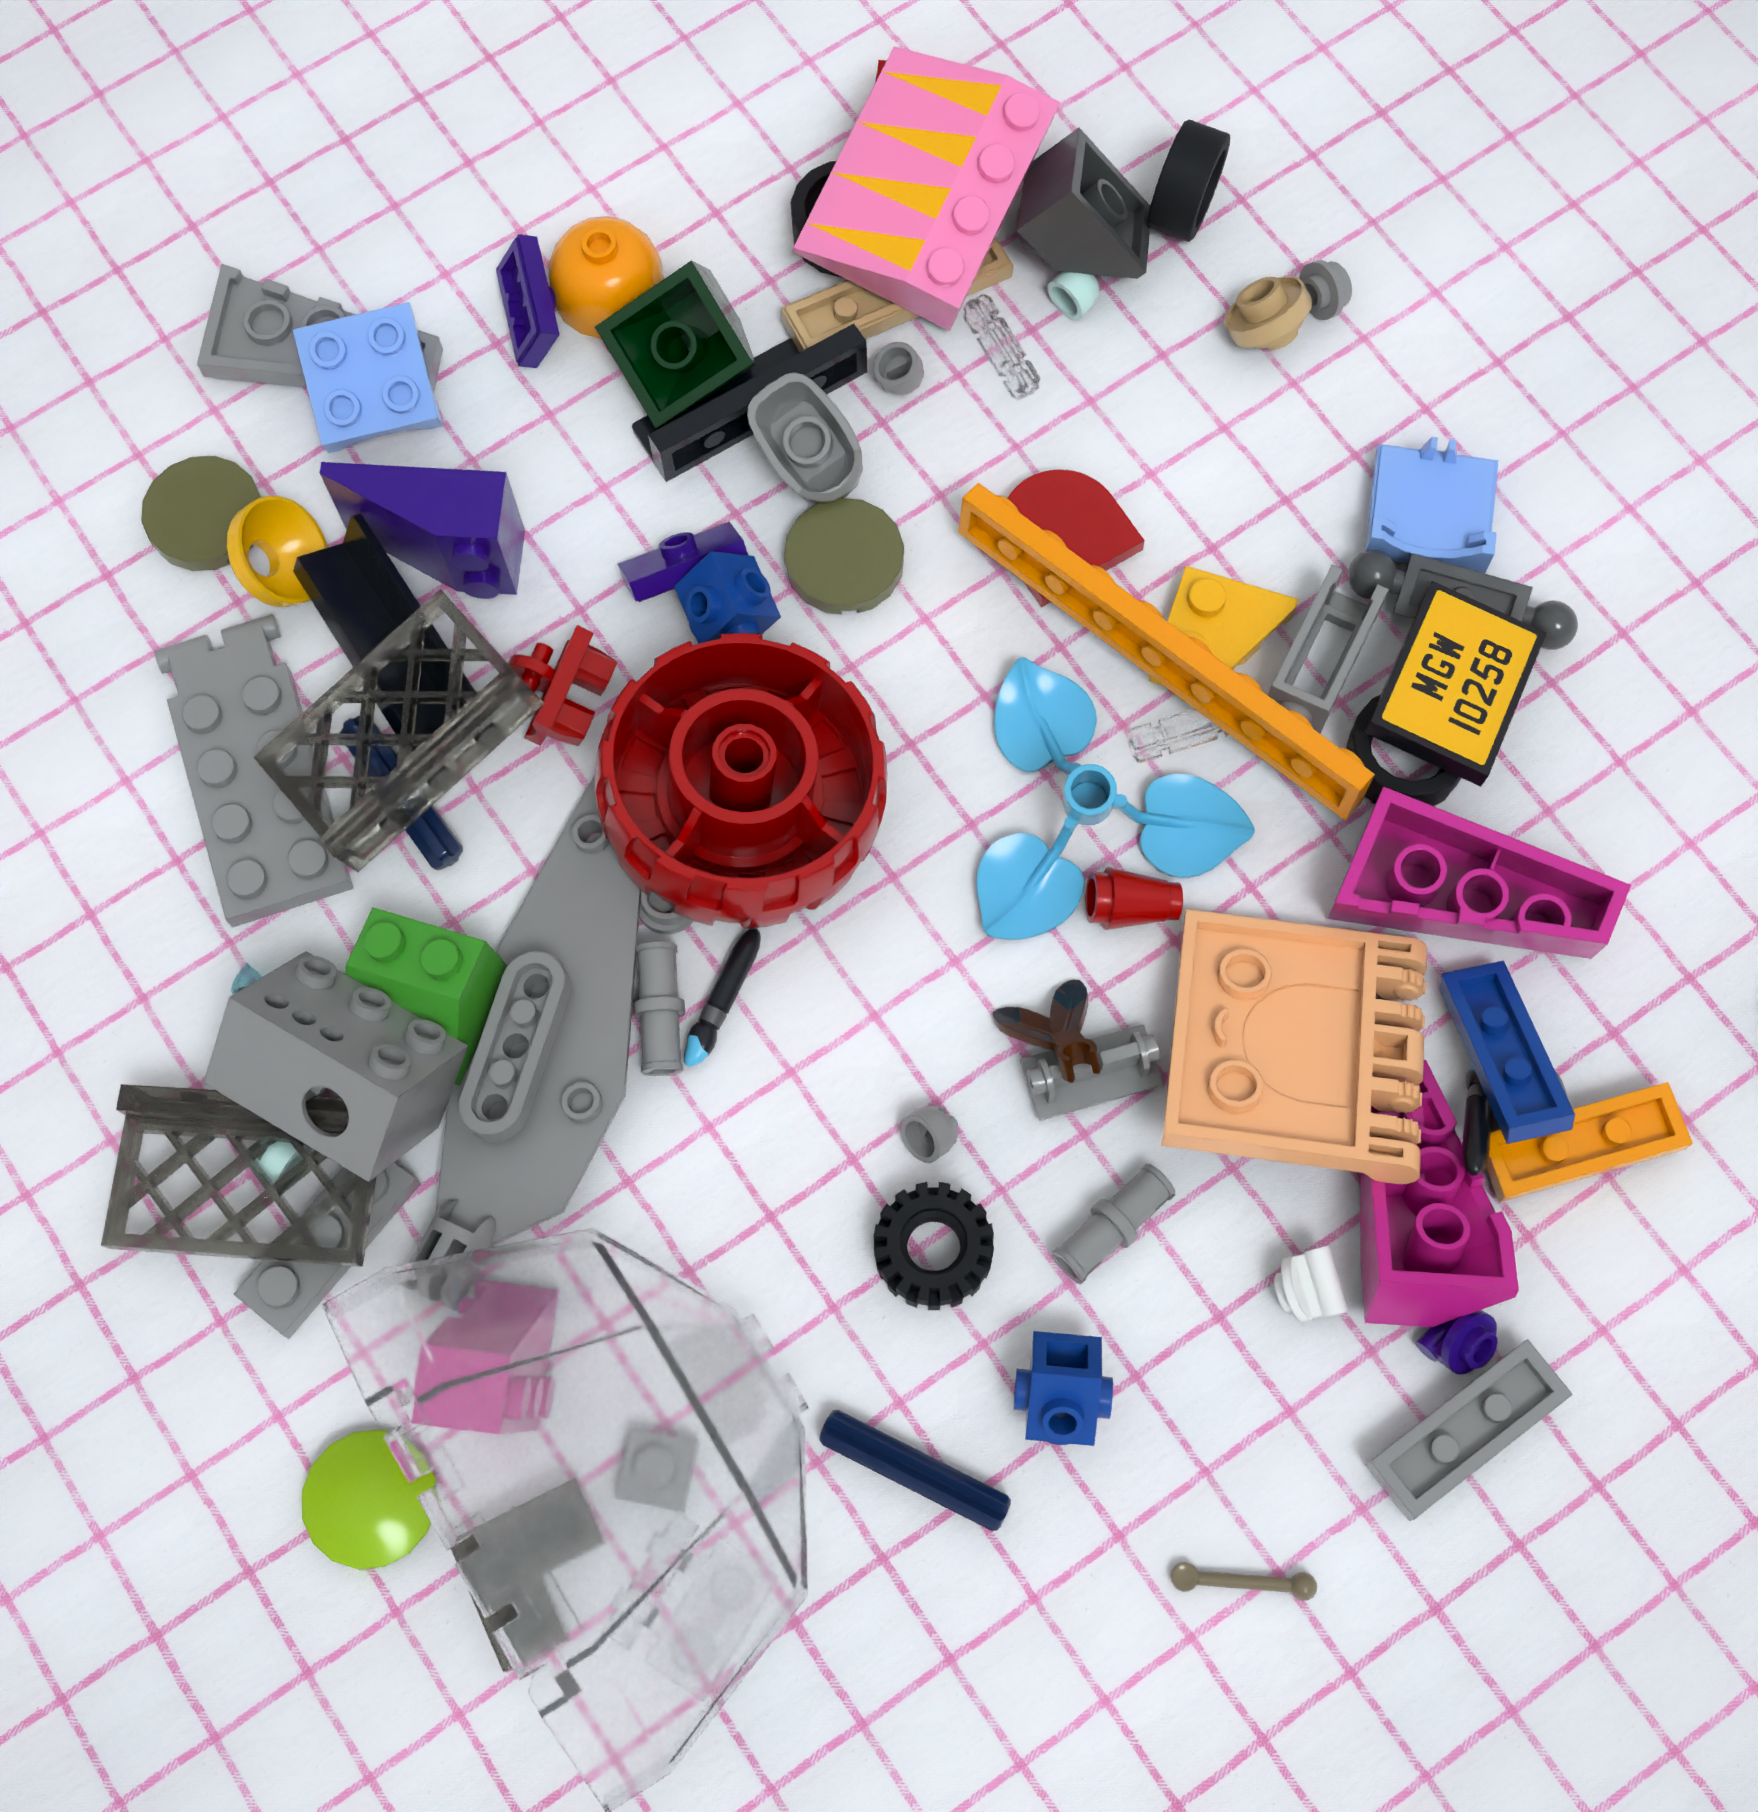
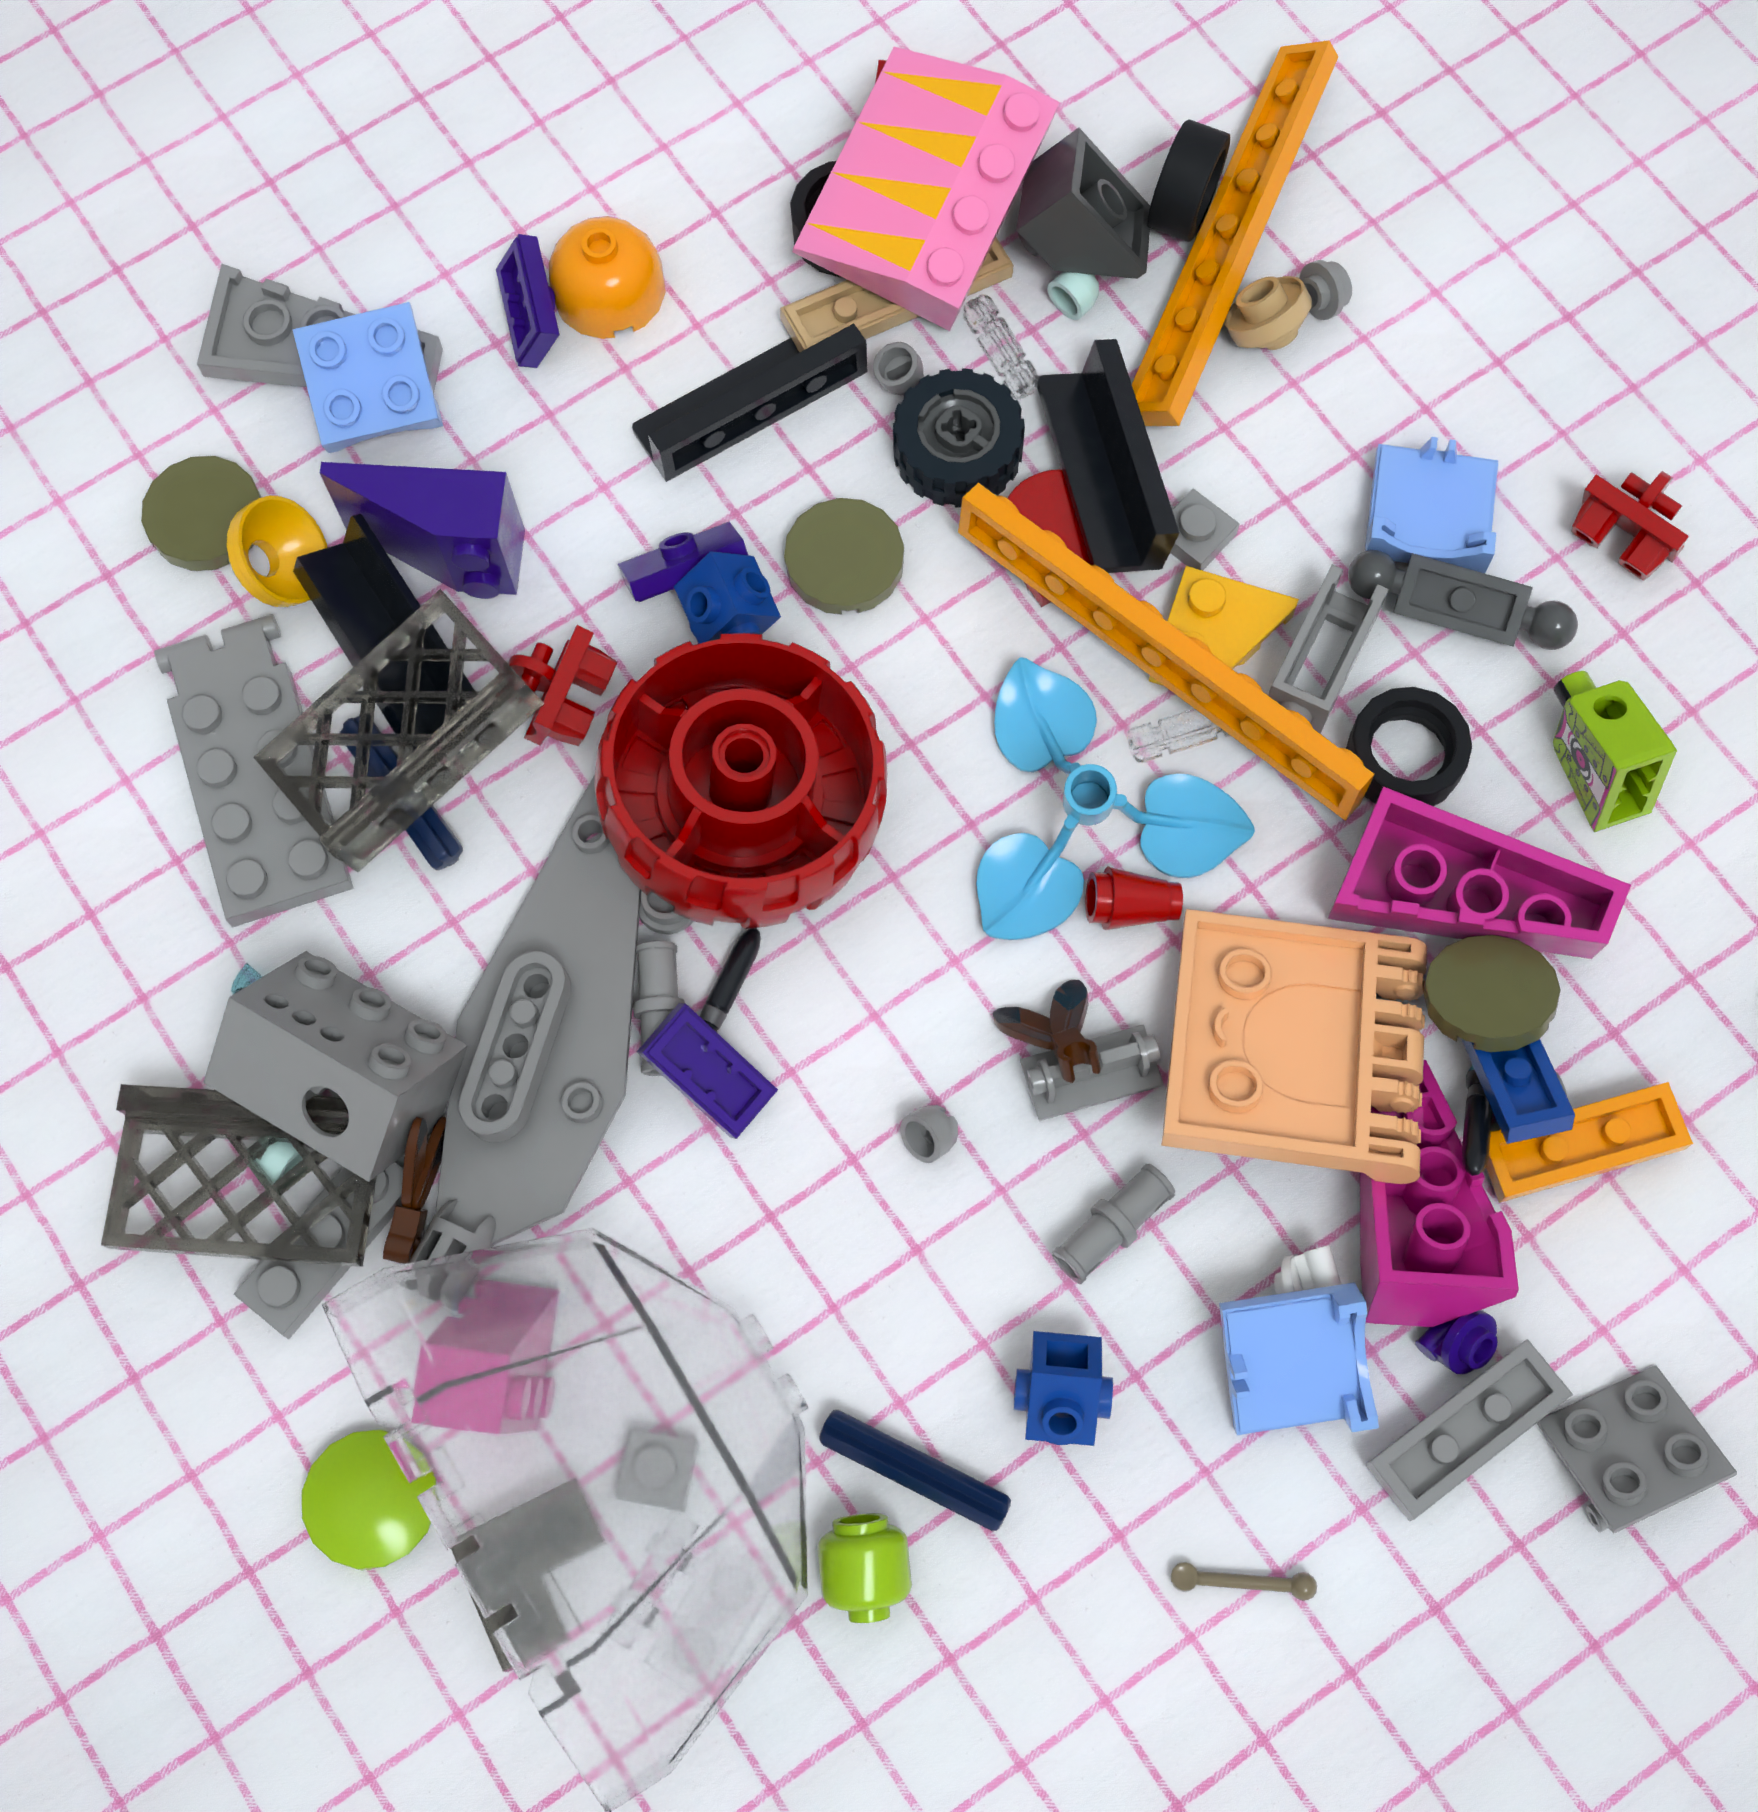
bright green slope [345,907,507,1086] -> none
dark green slope [595,260,756,429] -> none
light grey piece [747,373,863,504] -> none
black tyre [873,1182,994,1310] -> none
tile [1364,581,1547,787] -> none
none -> reddish brown piece [383,1117,446,1265]
none -> dark purple plate [637,1003,778,1139]
none -> lime head [817,1513,912,1623]
none -> black wheel [893,368,1025,508]
none -> black panel [1036,339,1180,573]
none -> light orange plate [1132,40,1339,426]
none -> light grey plate [1170,488,1240,571]
none -> light blue piece [1219,1282,1379,1435]
none -> olive tile [1424,935,1561,1052]
none -> light grey hinge [1537,1365,1737,1534]
none -> lime torso [1553,671,1677,832]
none -> red hips [1571,471,1689,580]

